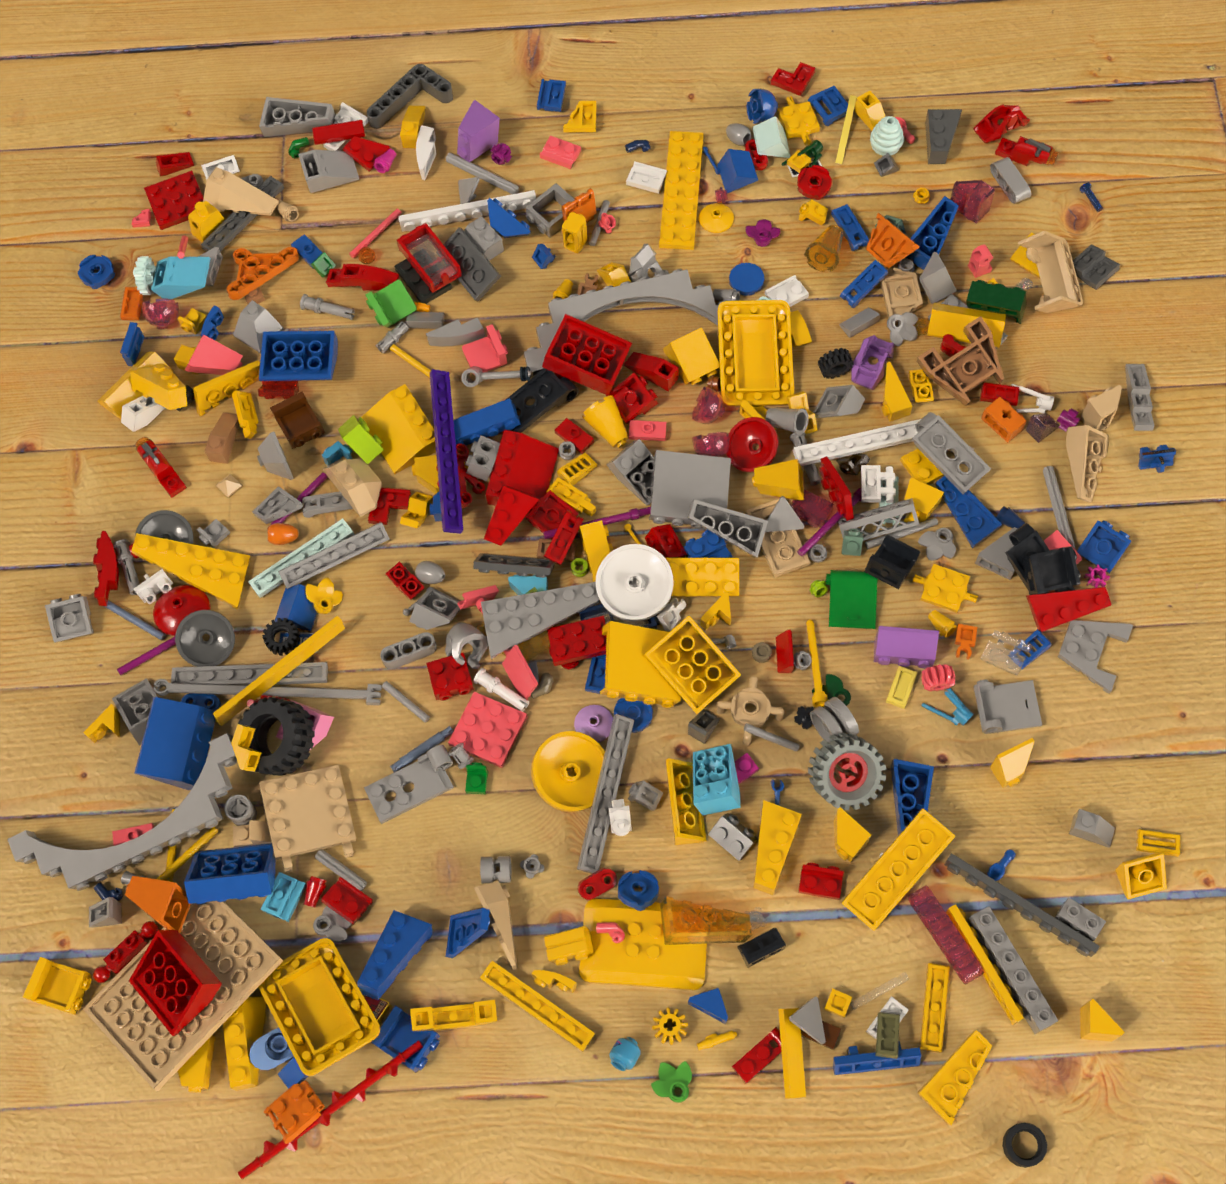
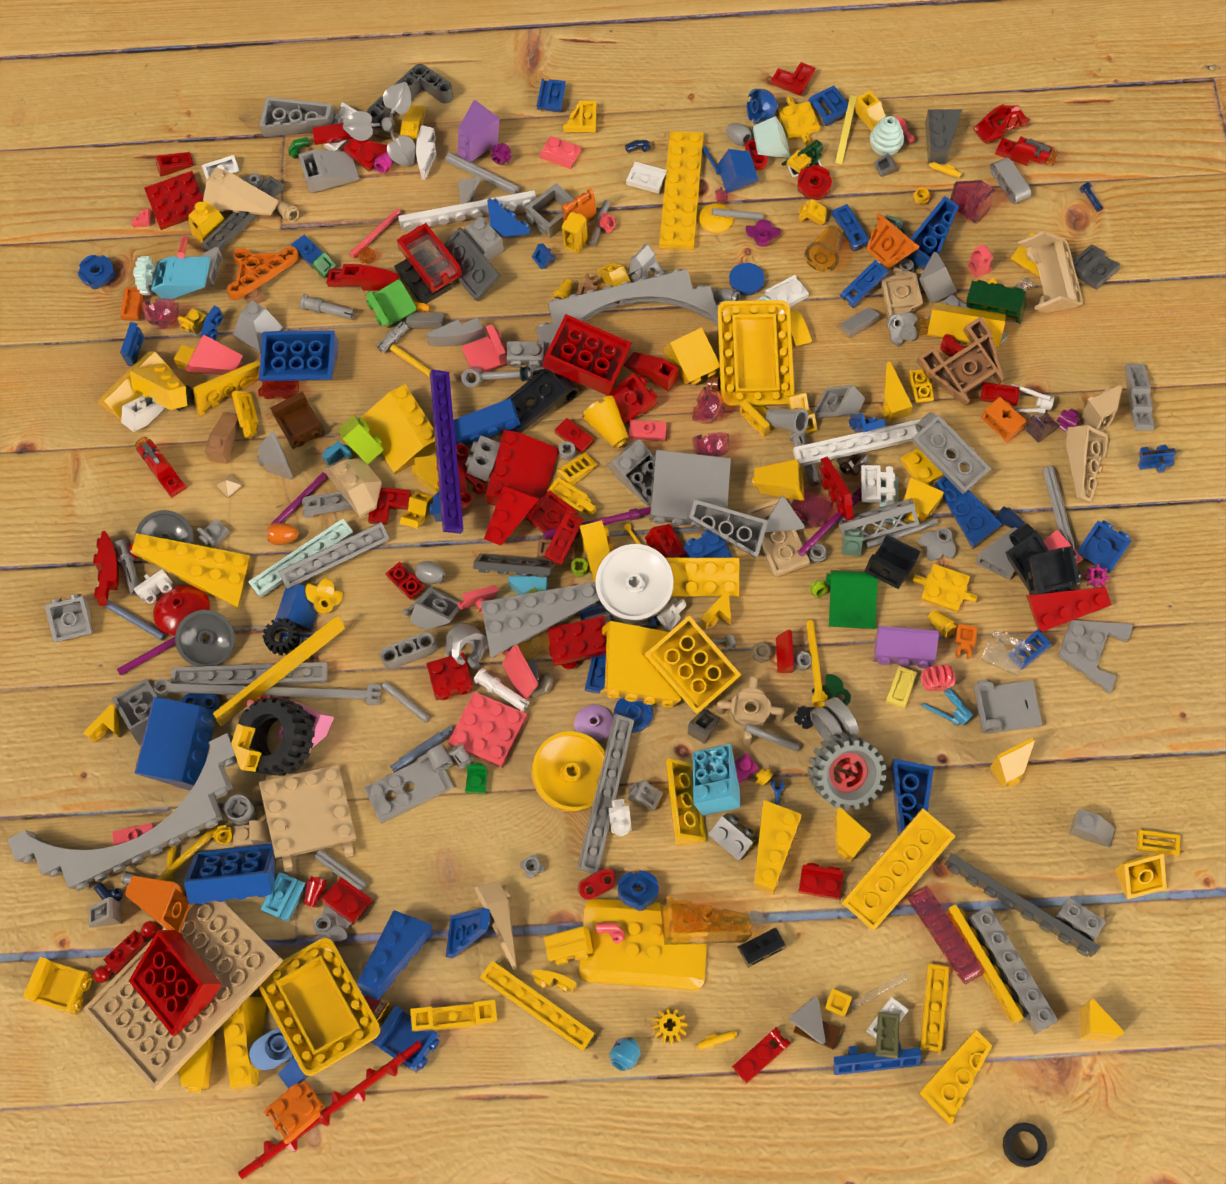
light grey wing [252,486,303,524] -> none
light grey wheel [480,856,512,884] -> none
bright green plate [651,1061,692,1103] -> none
blue slope [688,988,728,1024] -> none
red dish [726,417,778,473] -> none
yellow tile [778,1008,806,1099] -> none
black tyre [818,348,854,379] -> none
medium lavender piece [851,335,894,390] -> none
blue piece [987,849,1016,881] -> none
none -> yellow plate [212,825,233,845]
none -> light grey plant [343,82,416,166]
none -> light grey bracket [507,341,544,367]
none -> light grey bar [711,208,763,220]
none -> yellow plate [755,767,773,786]
none -> blue bracket [849,413,886,432]
none -> yellow piece [929,162,962,178]

